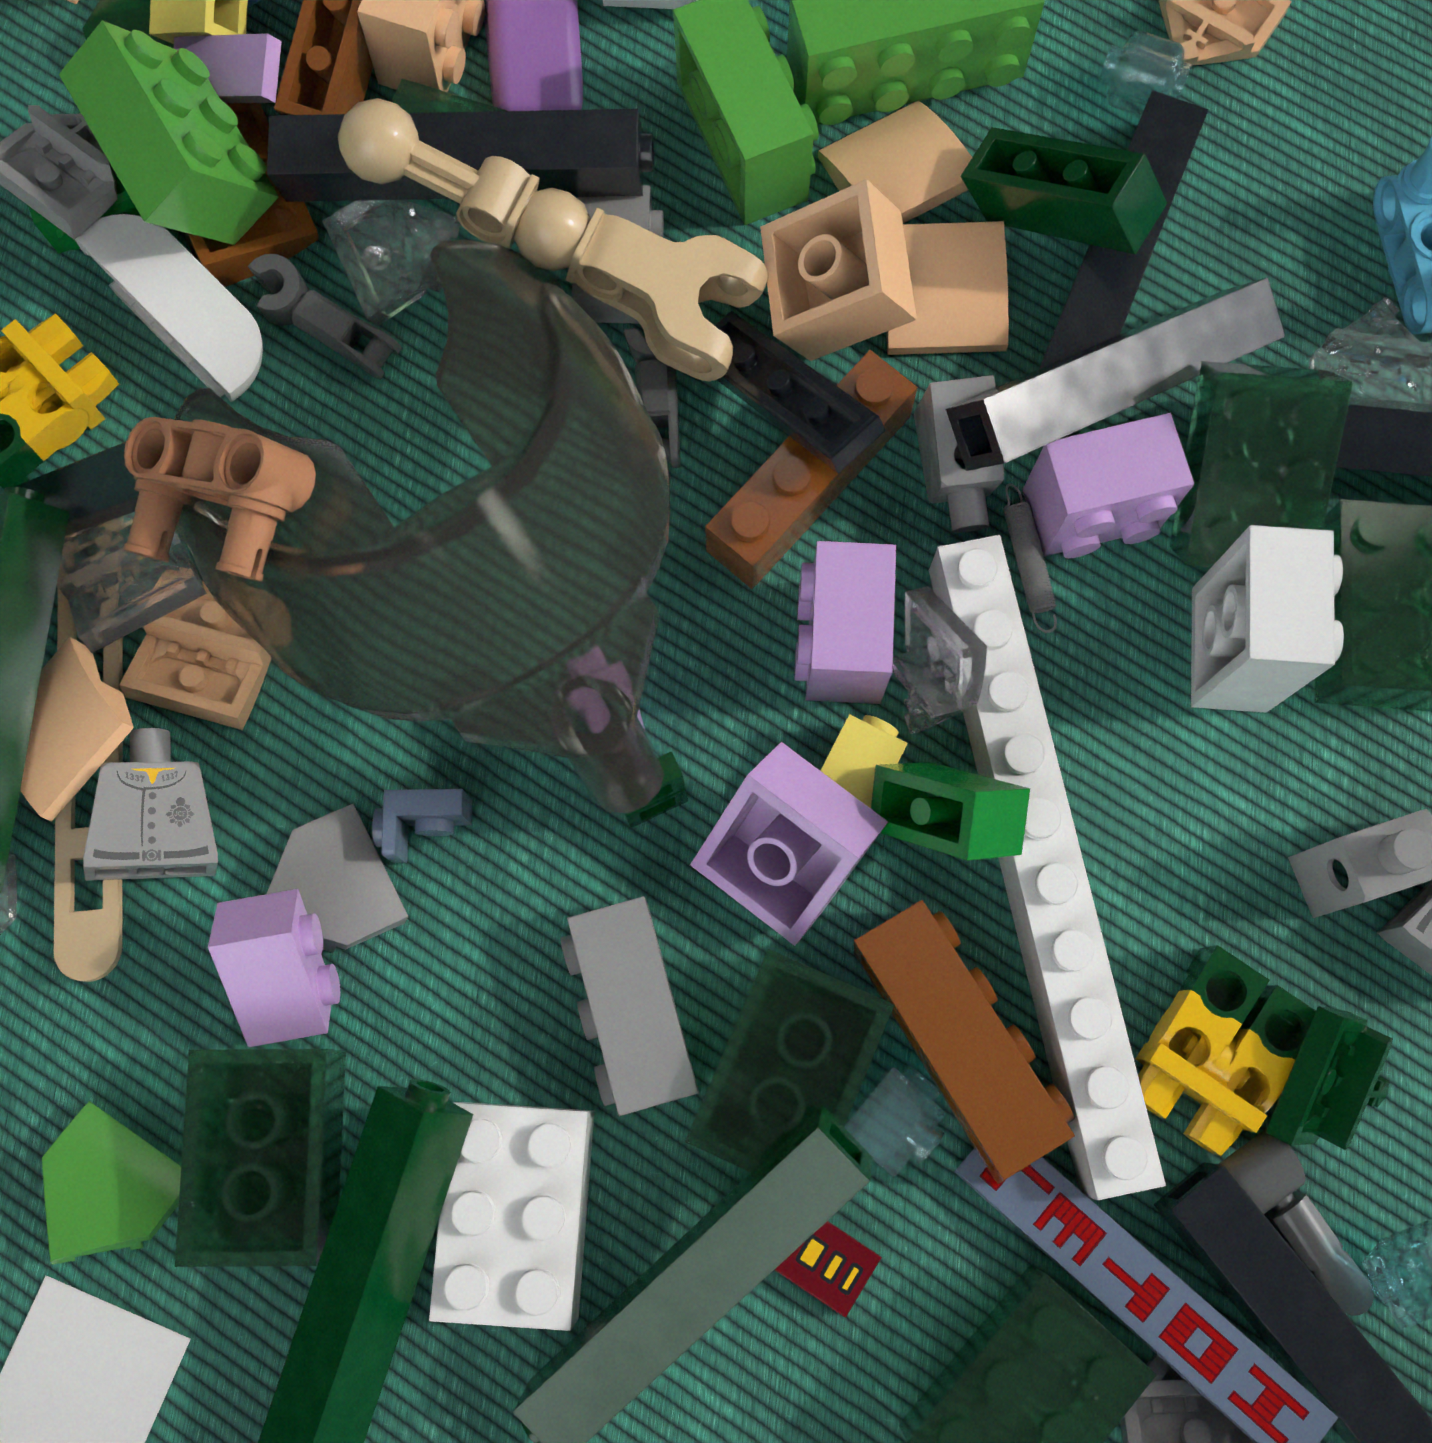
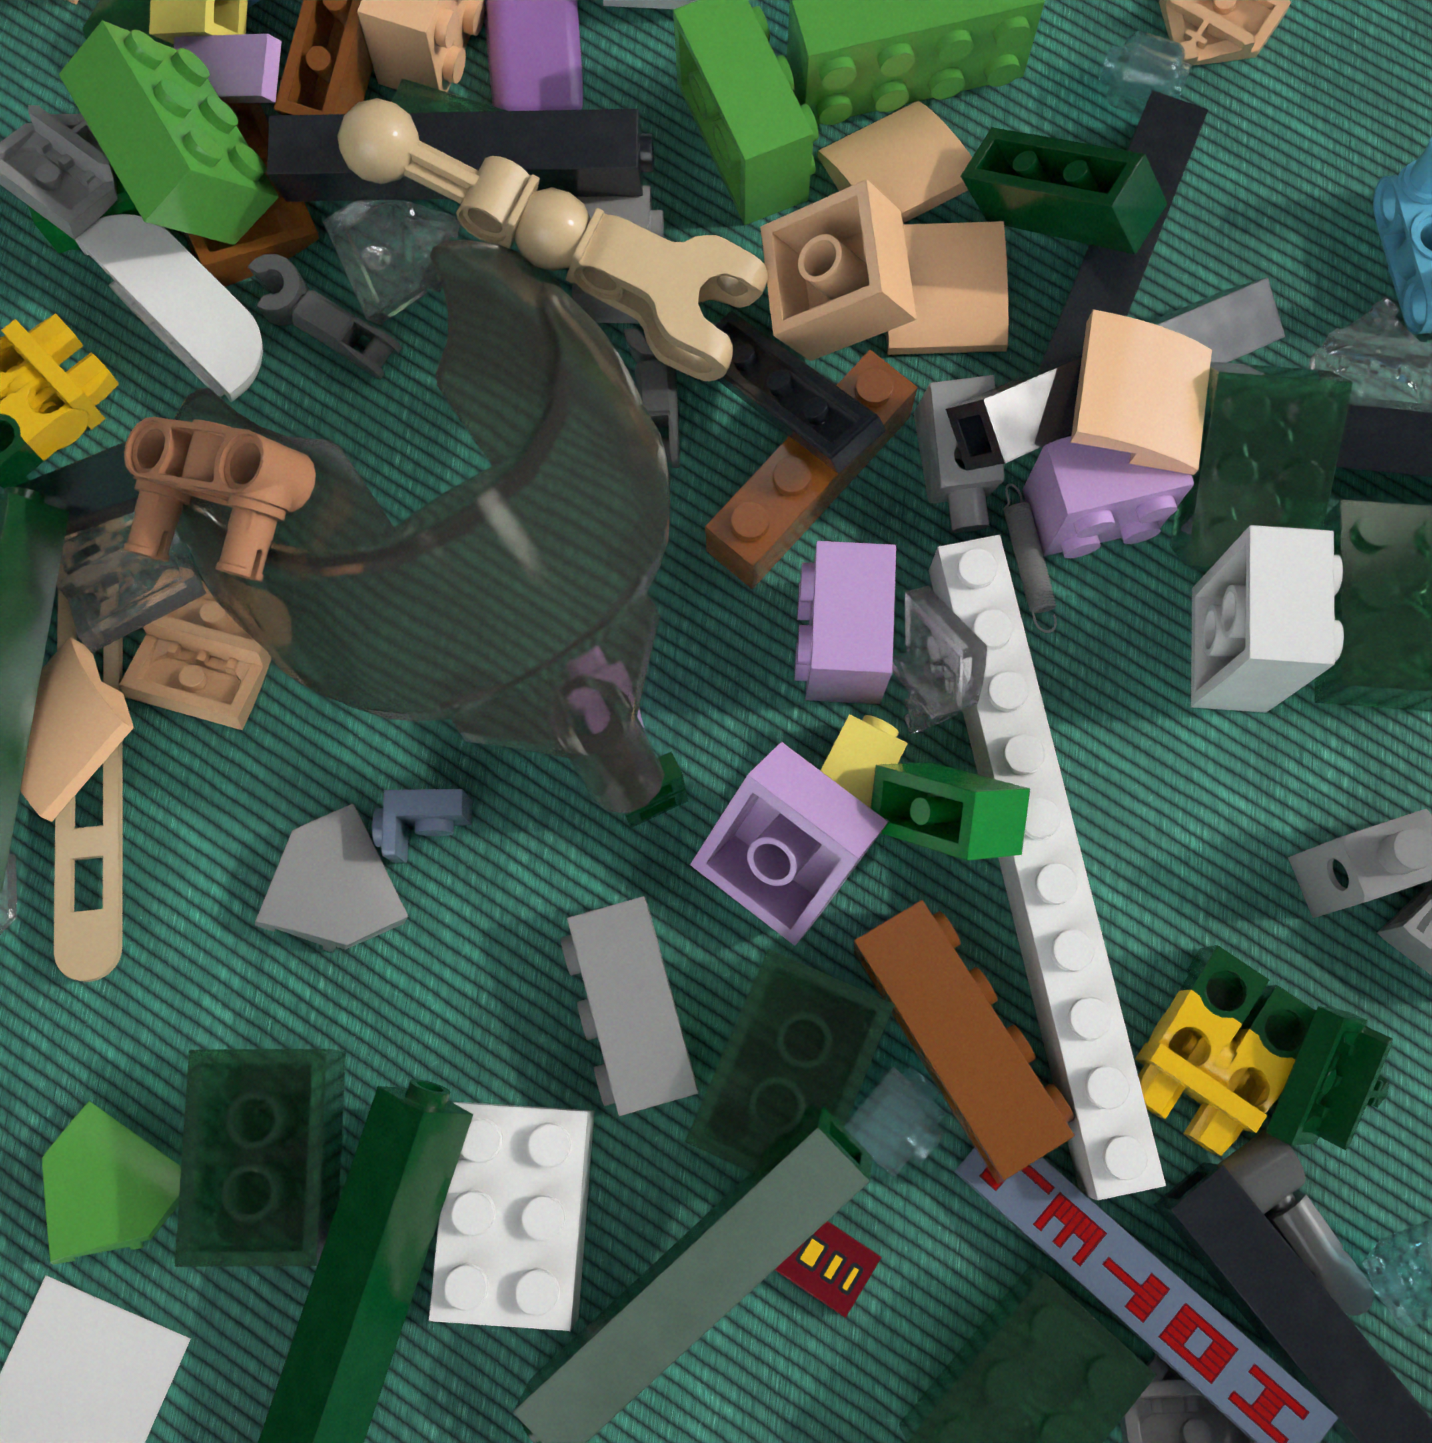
light grey torso [83,728,218,881] -> none
lavender brick [208,889,340,1047] -> none
none -> light nougat slope [1071,310,1212,475]

